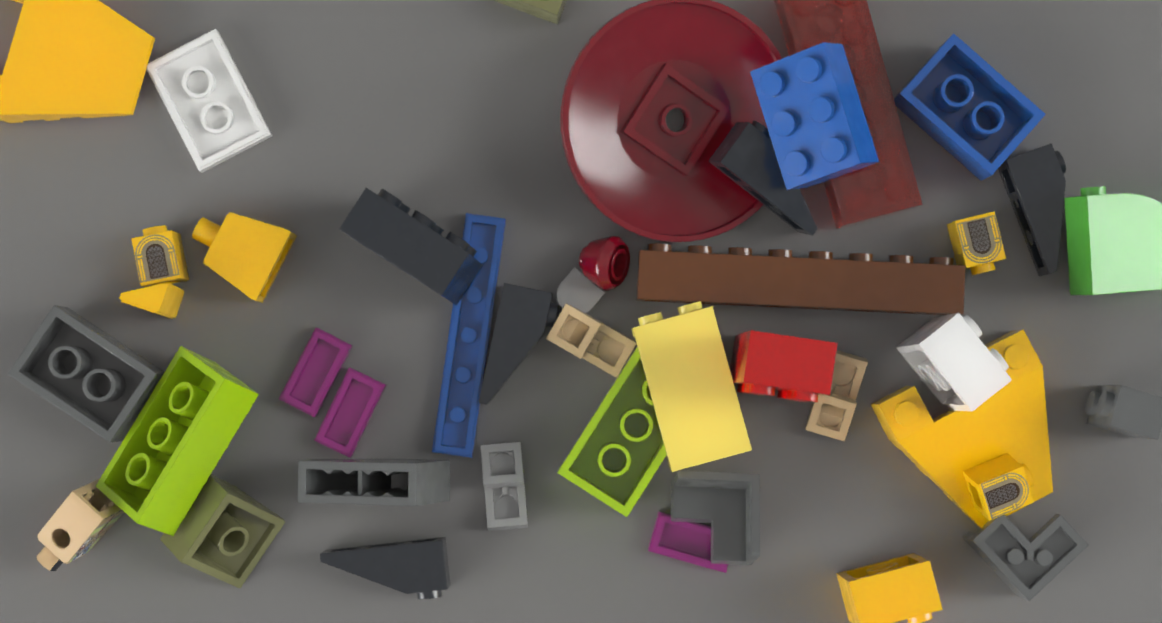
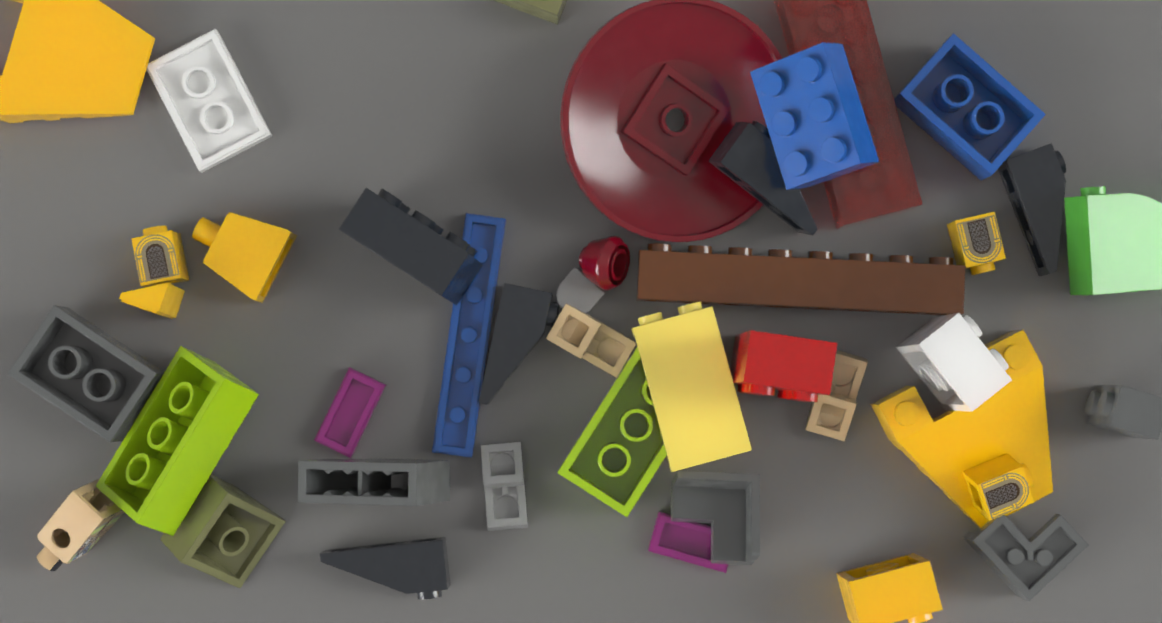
magenta tile [279,327,353,417] -> none

